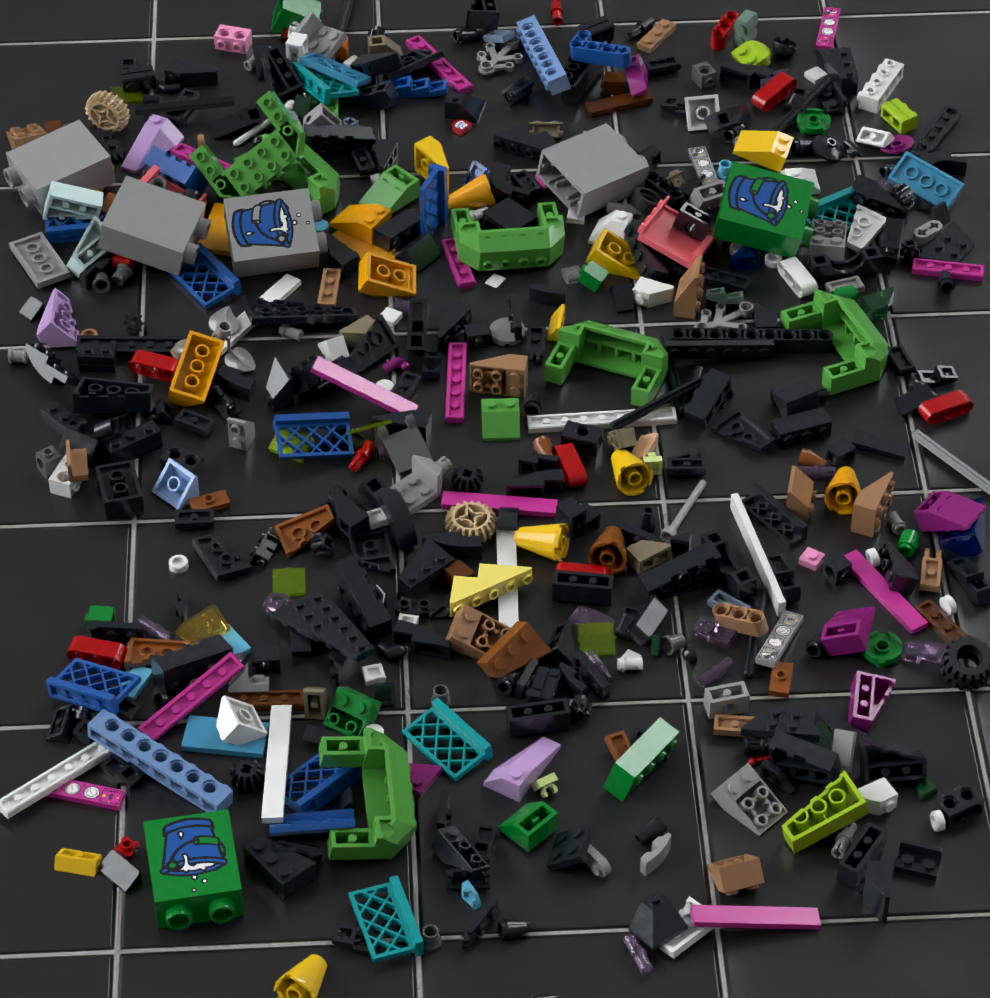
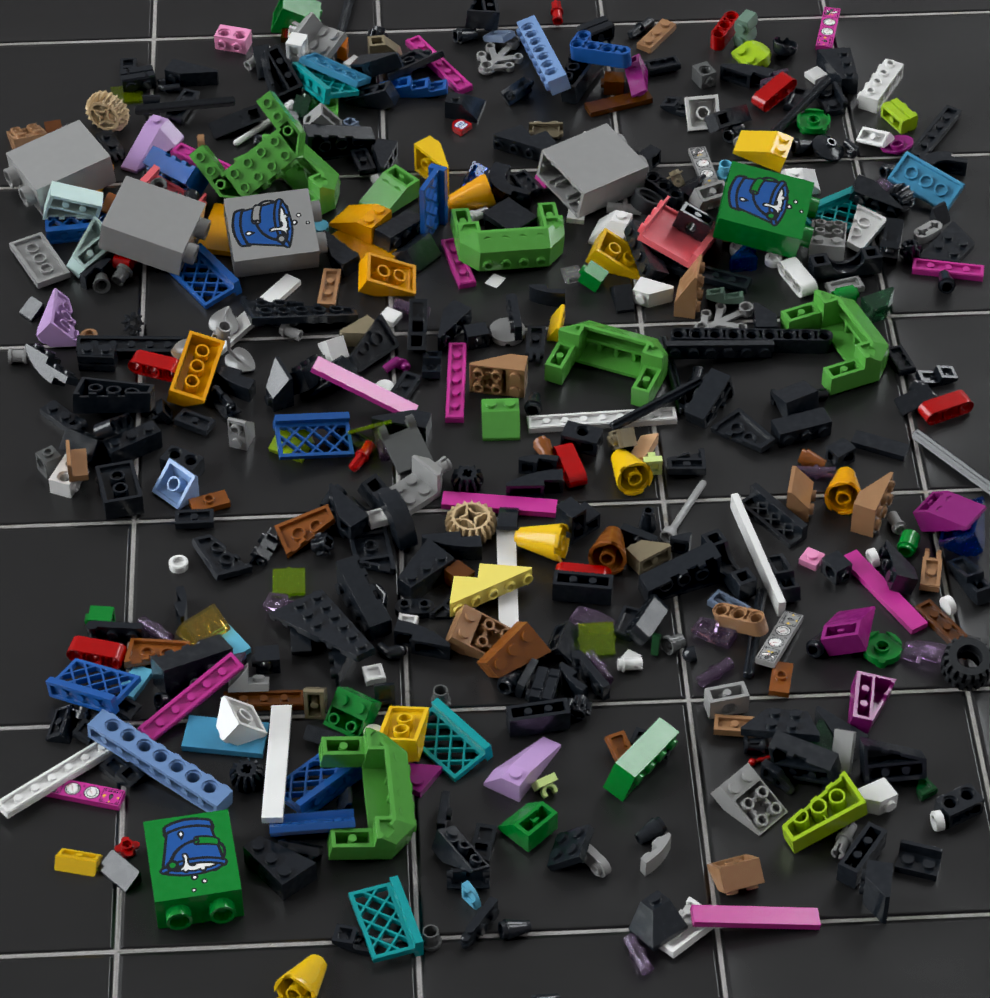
none -> yellow slope [379,706,429,763]

